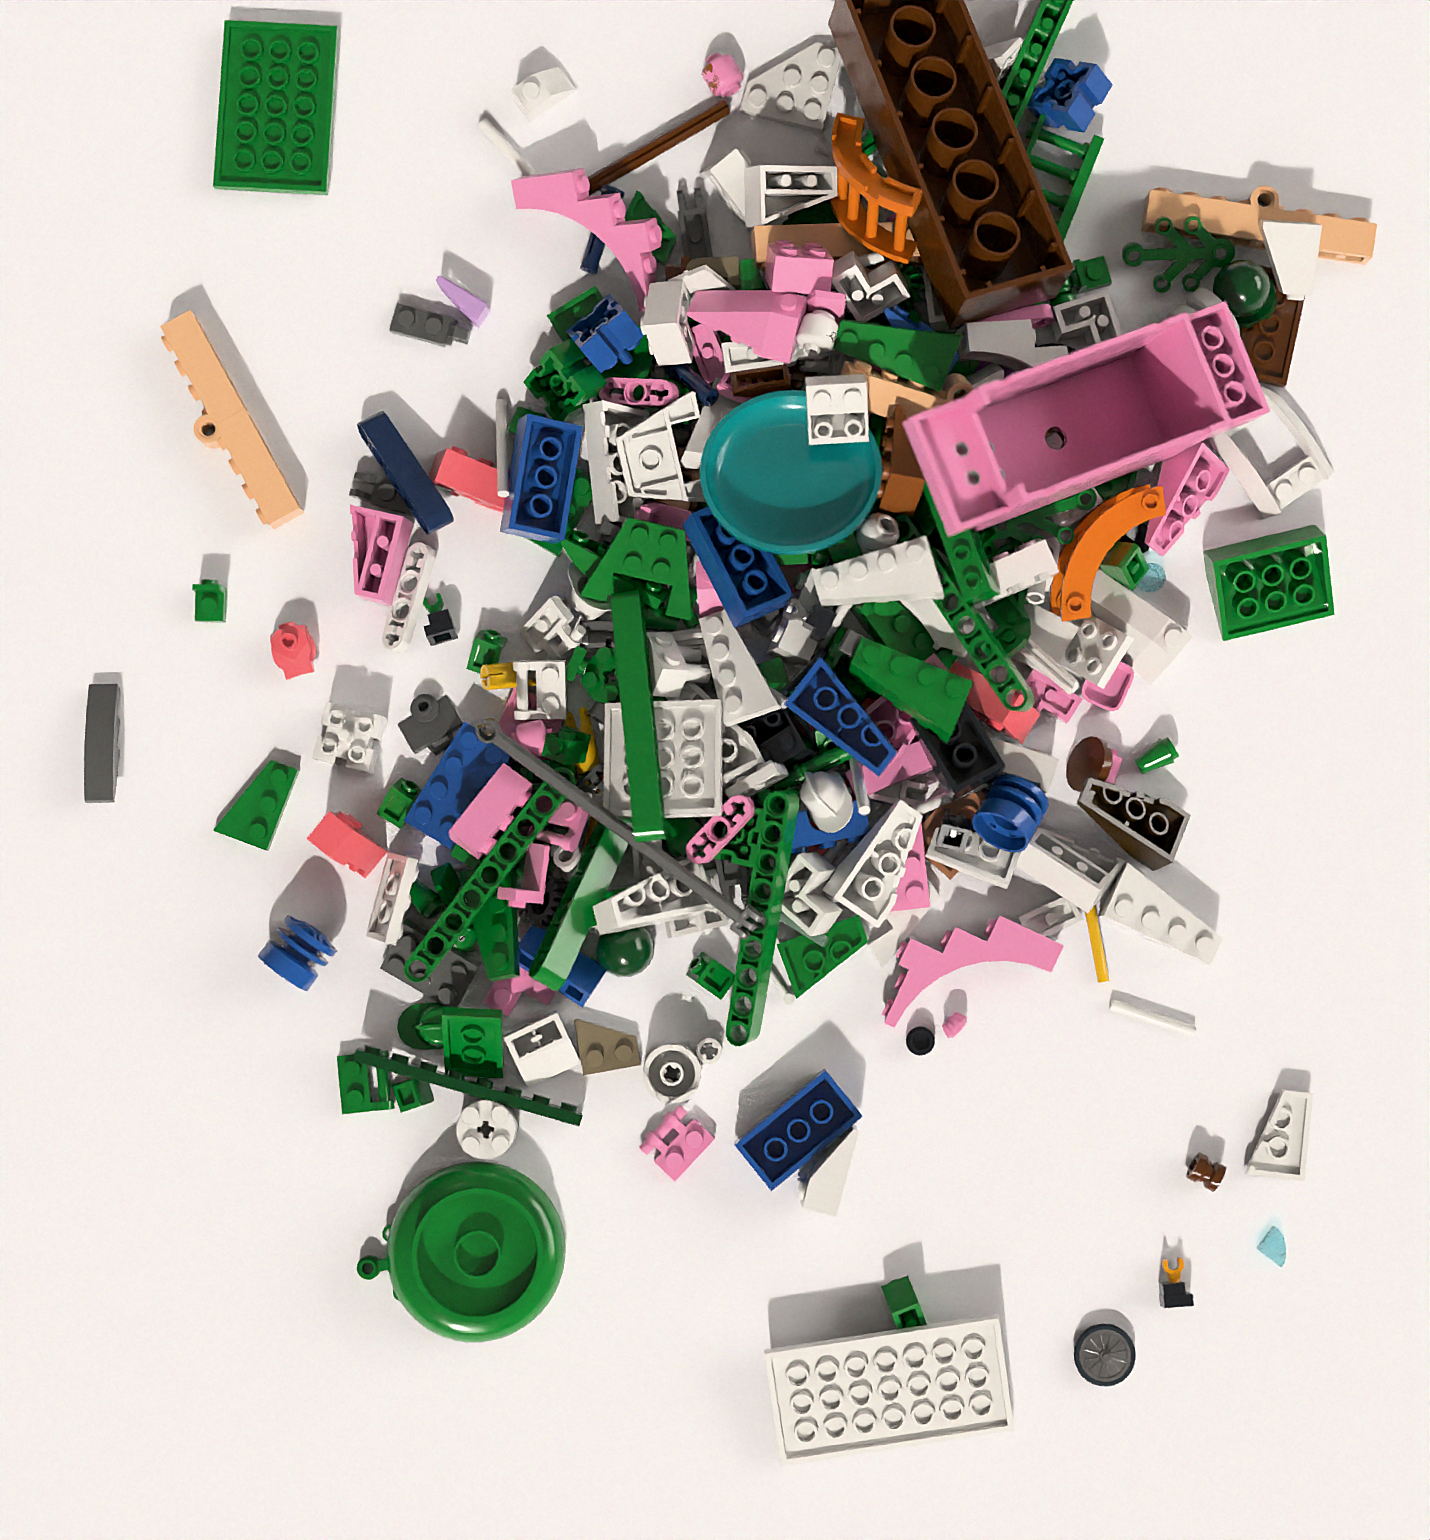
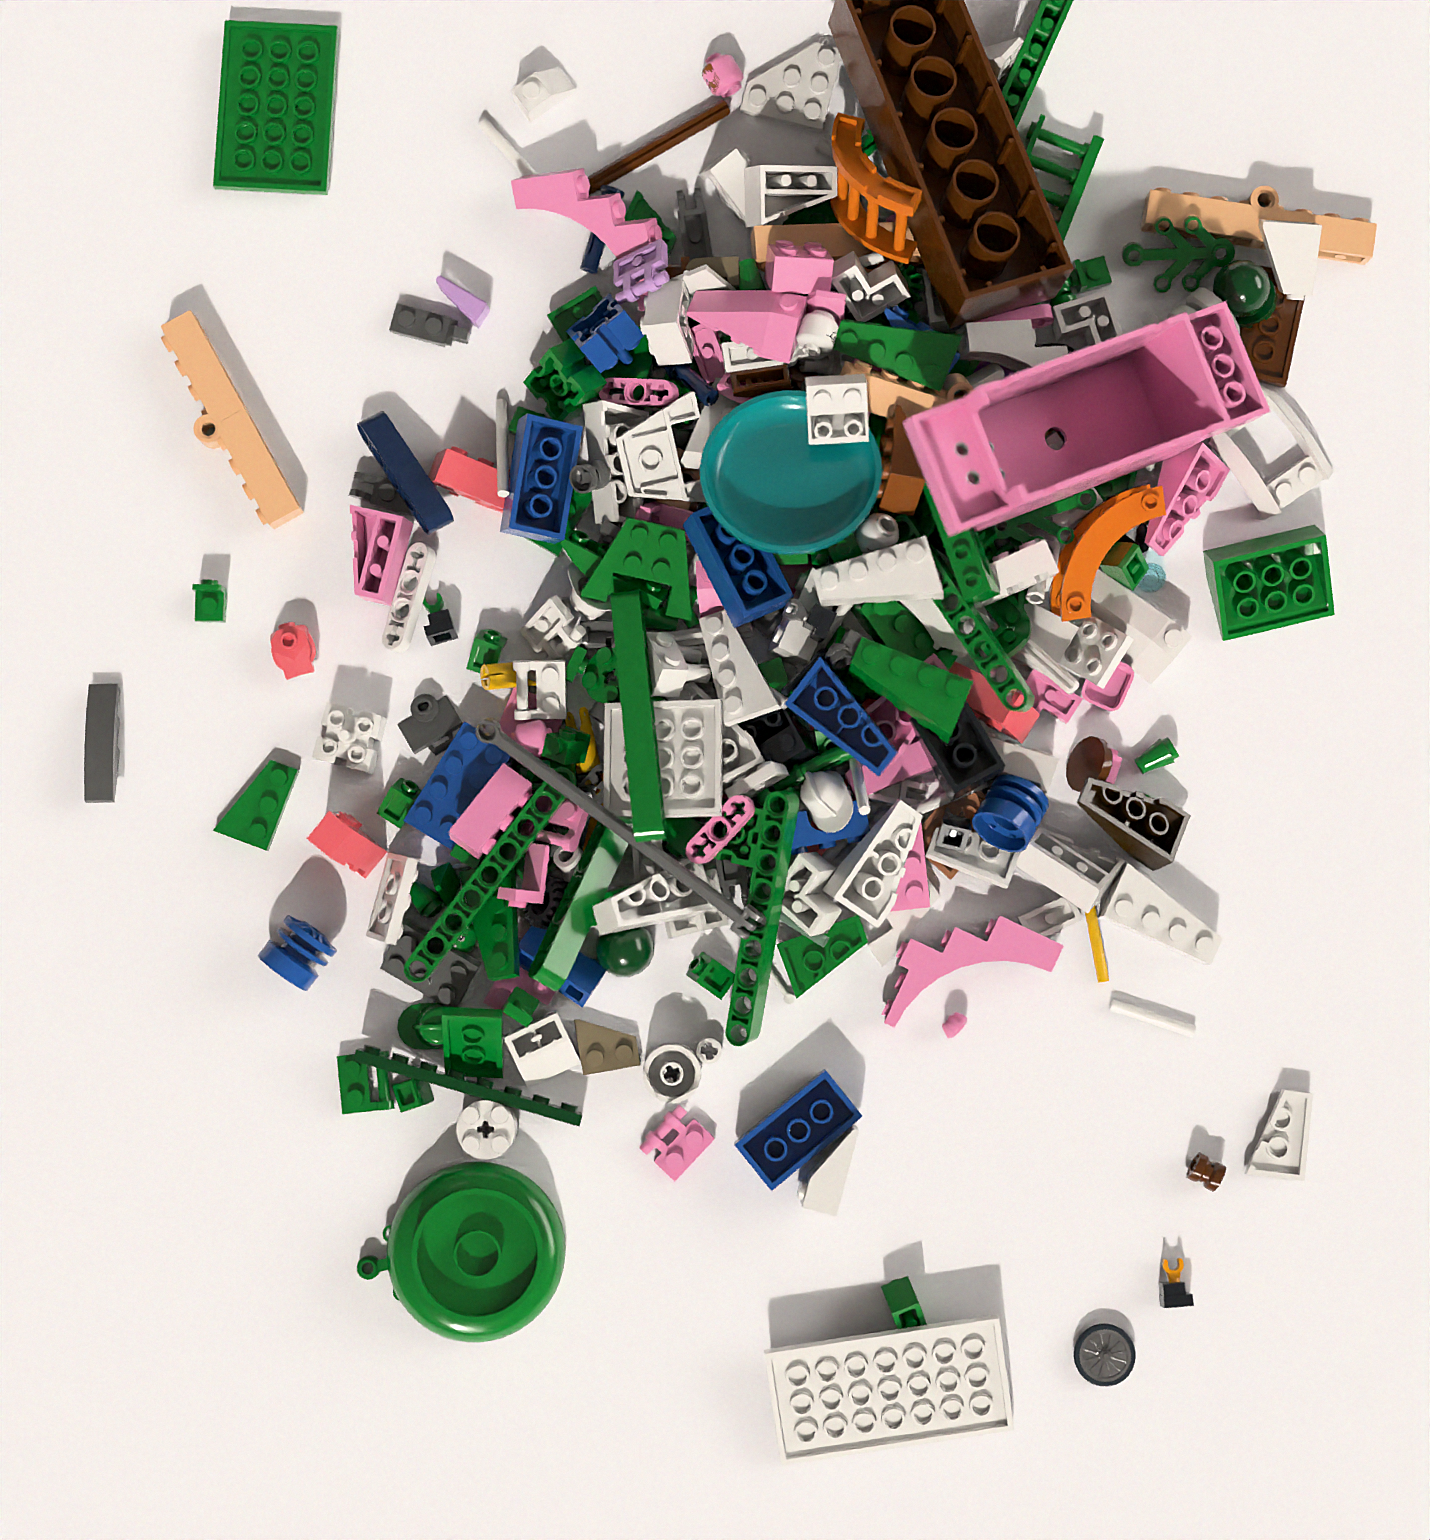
black plate [906,1026,935,1056] -> none
blue brick [1027,58,1113,133] -> none
clear light blue tile [1256,1225,1287,1268] -> none
none -> green bracket [500,987,540,1027]
none -> dark grey wheel [569,460,610,494]
none -> lavender plate [614,238,670,304]
none -> dark grey plate [824,643,853,669]

